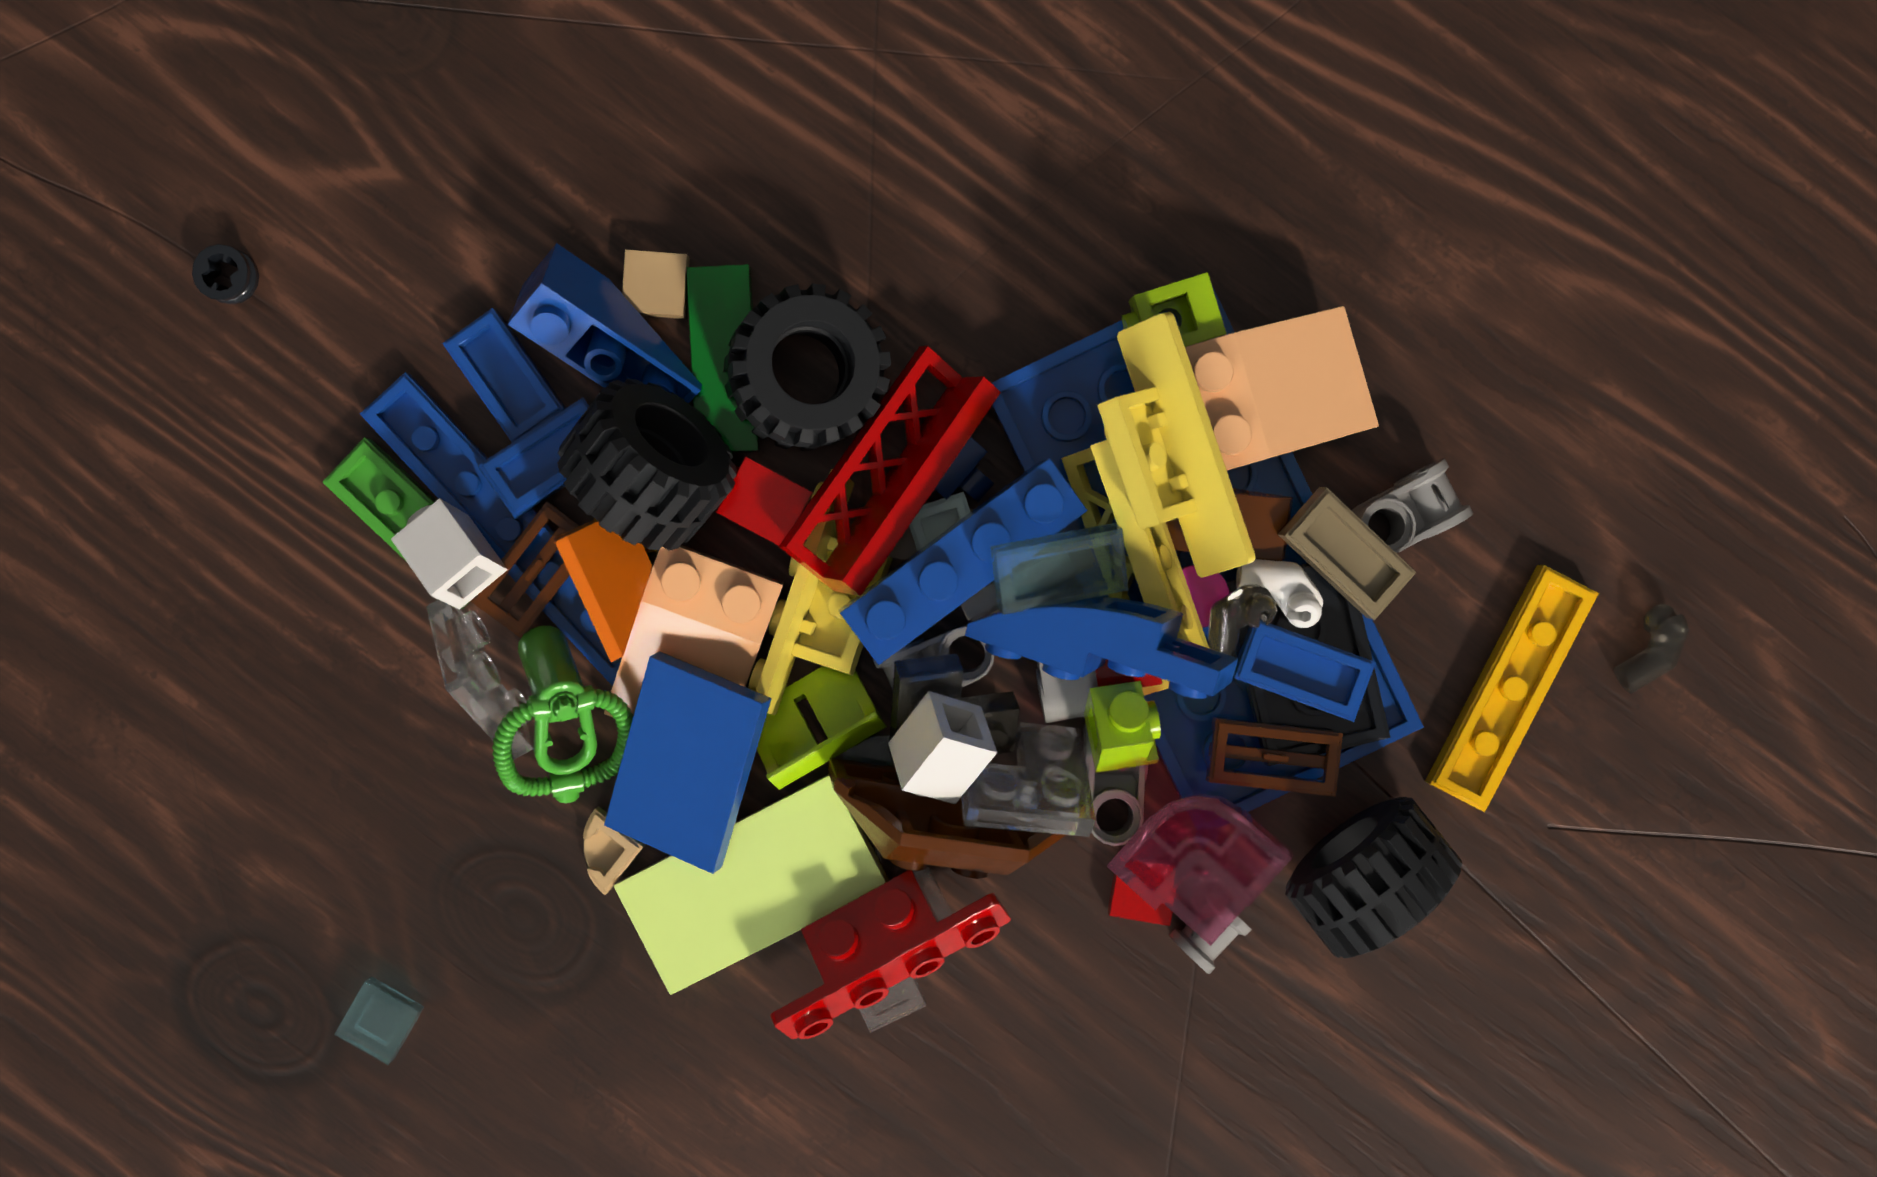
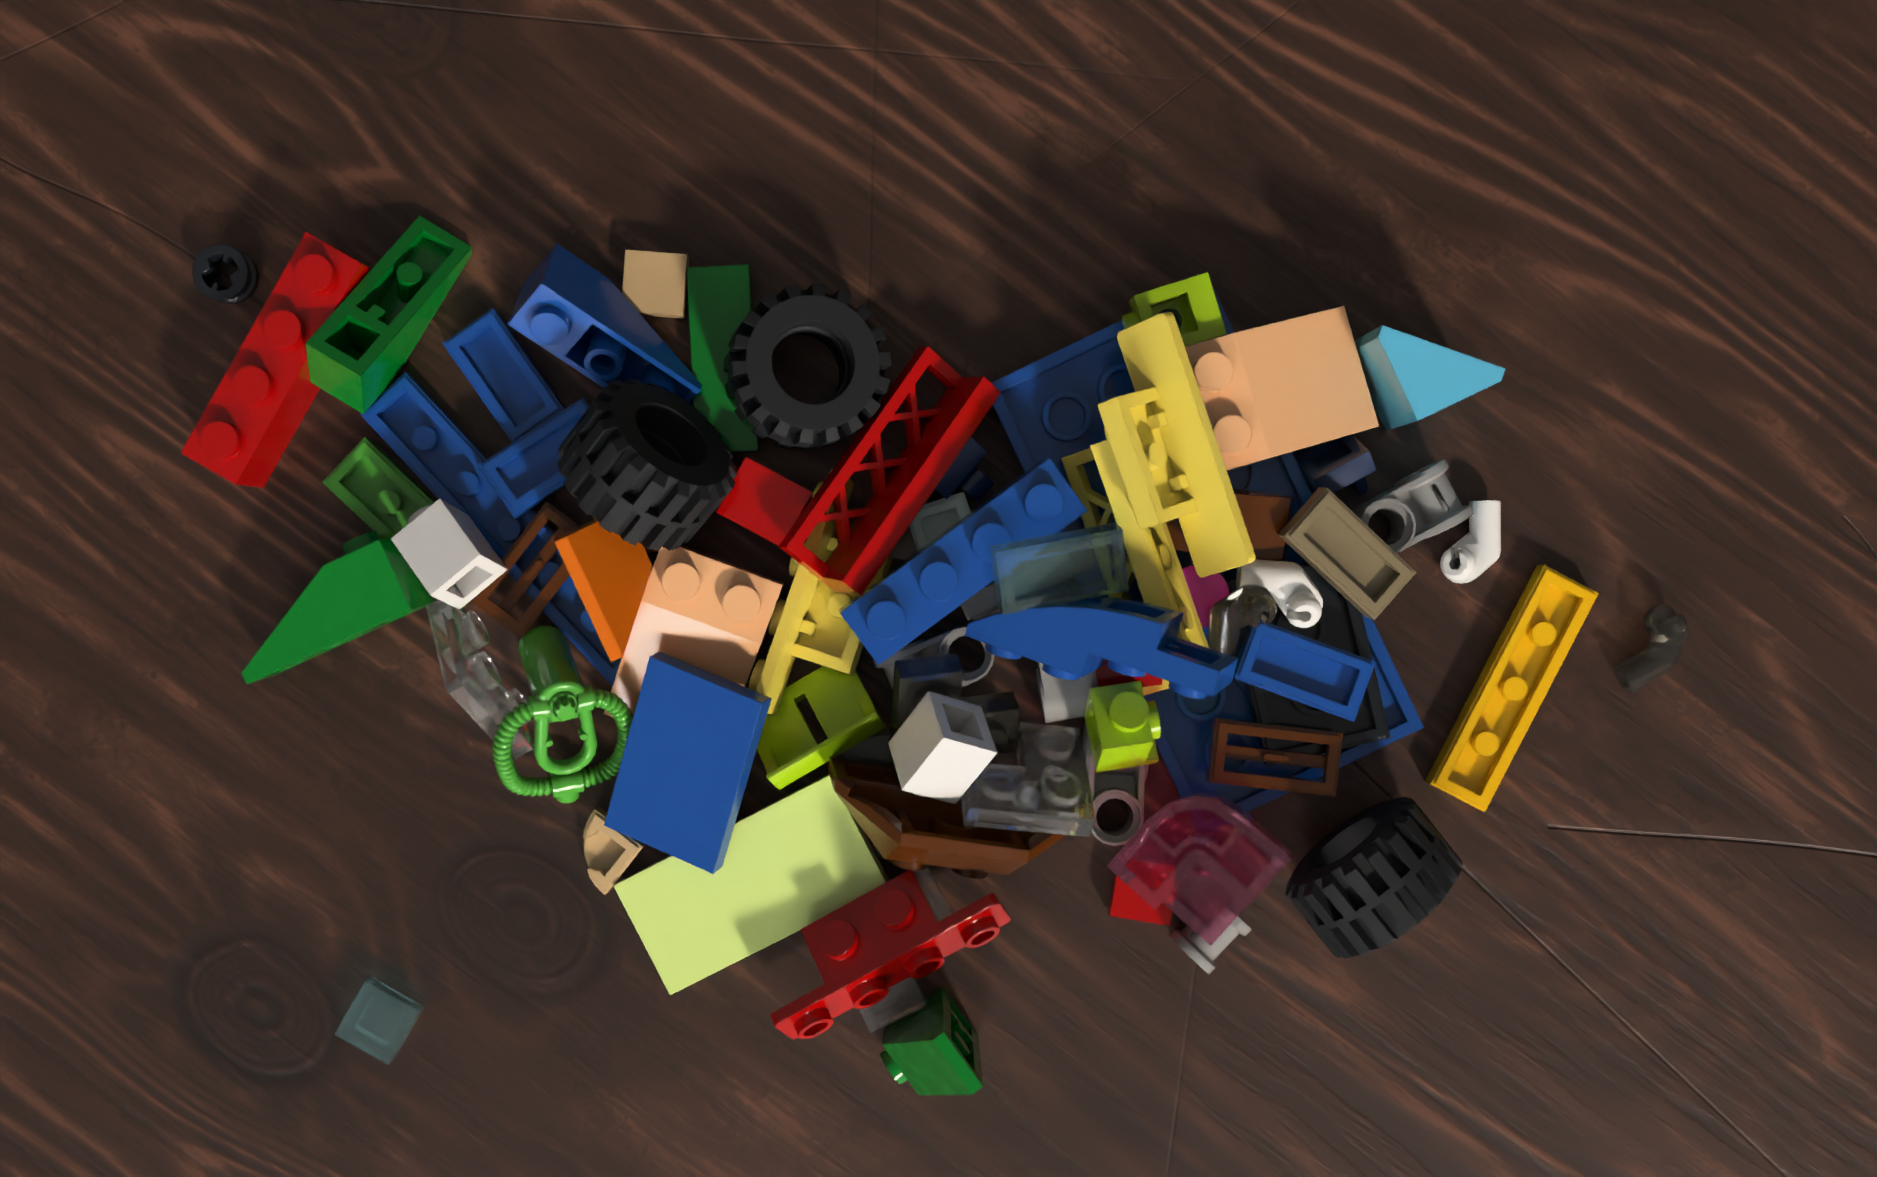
none -> red brick [181,232,372,488]
none -> green slope [241,531,435,685]
none -> green slope [305,216,472,414]
none -> green slope [880,986,983,1095]
none -> dark blue tile [1292,435,1377,496]
none -> medium azure slope [1354,325,1505,431]
none -> white arm [1440,500,1501,584]

